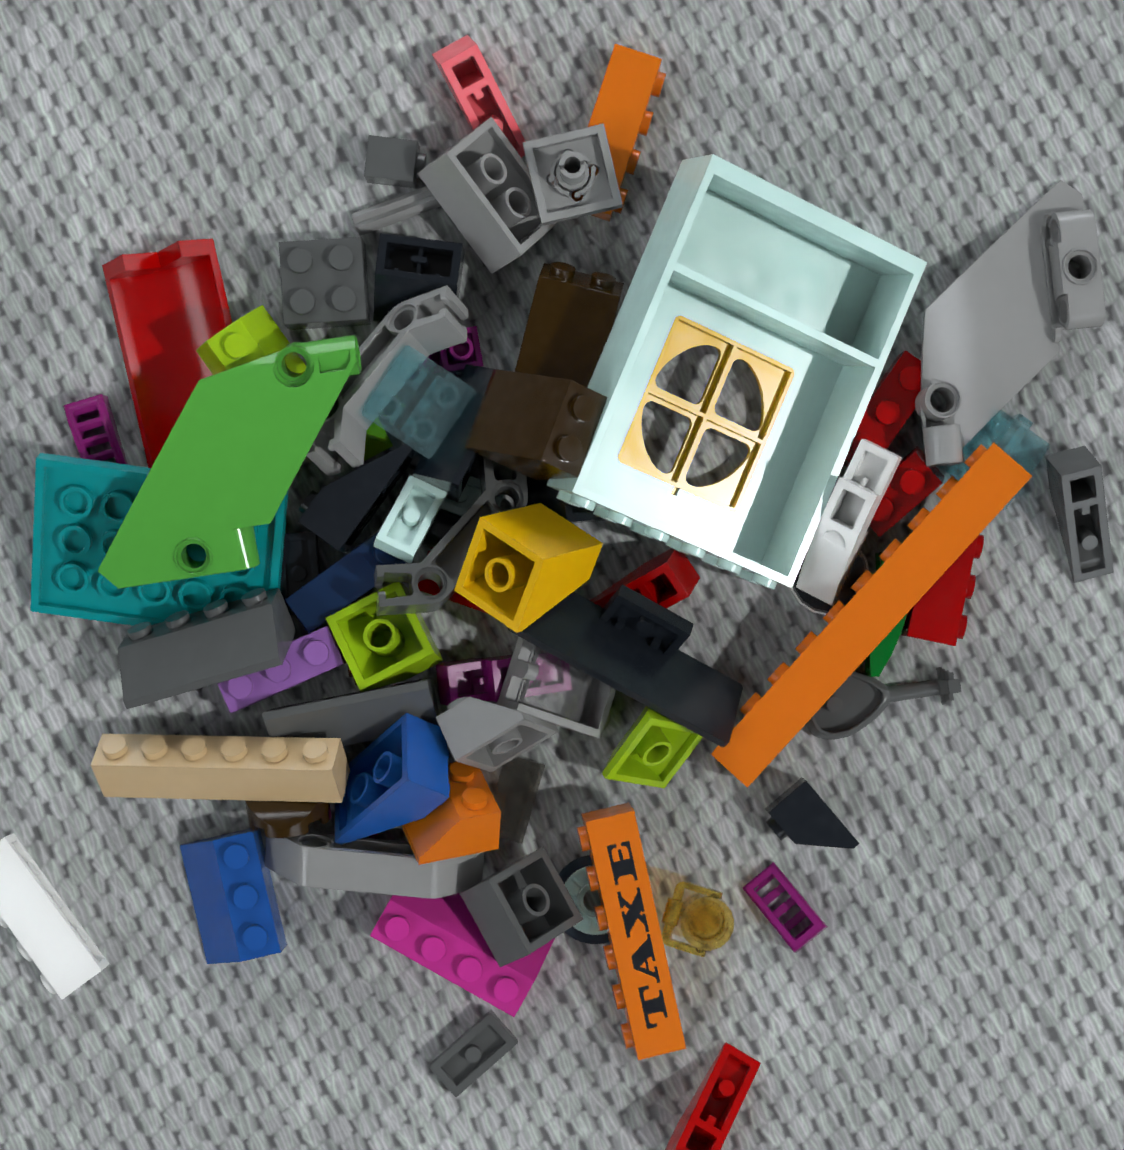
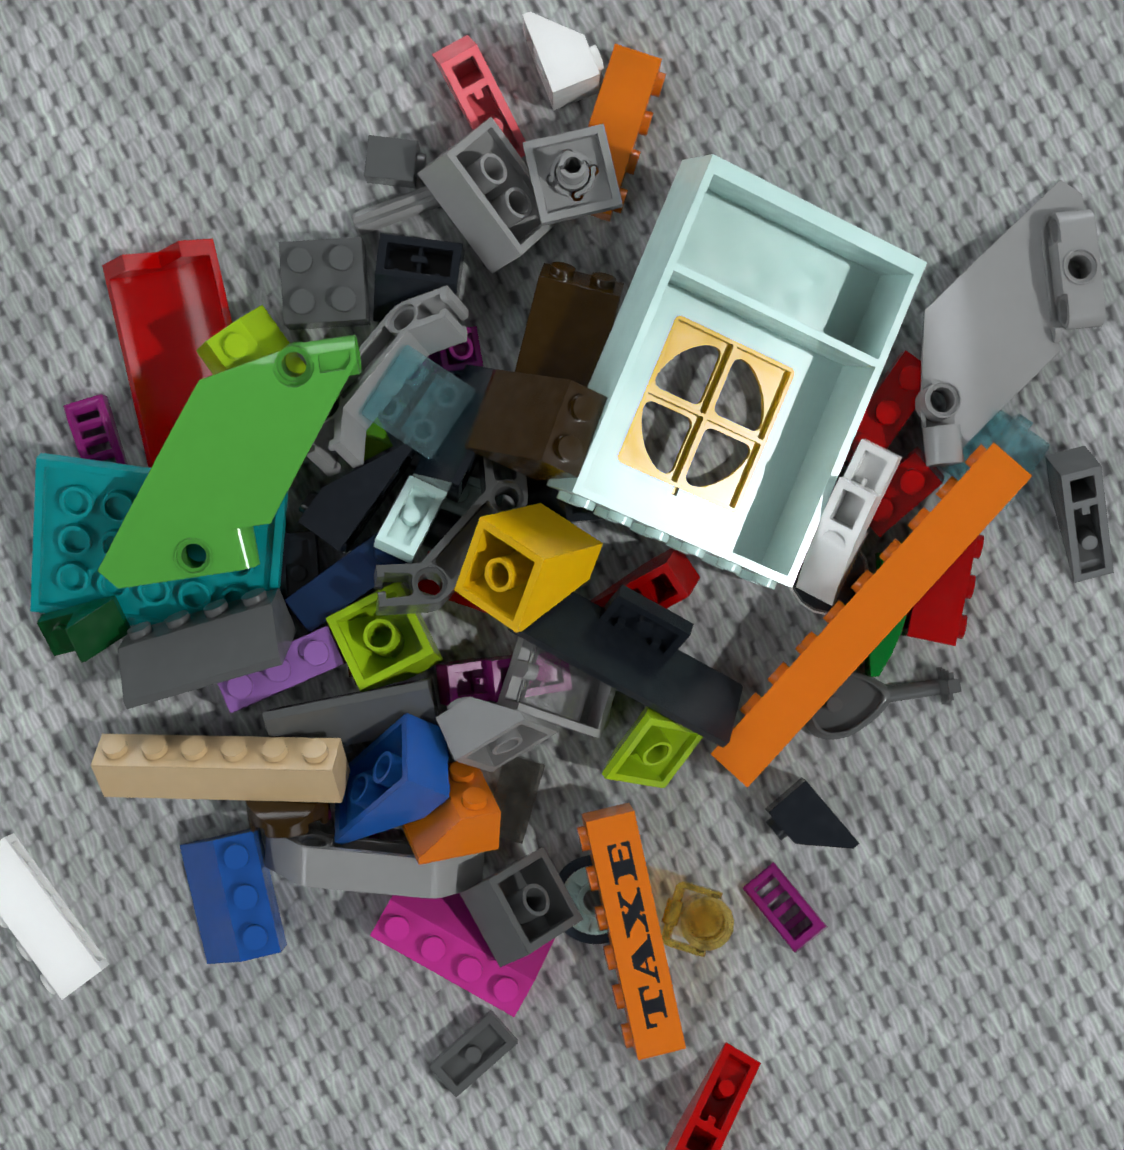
none -> dark green slope [37,595,131,663]
none -> white slope [522,12,604,111]

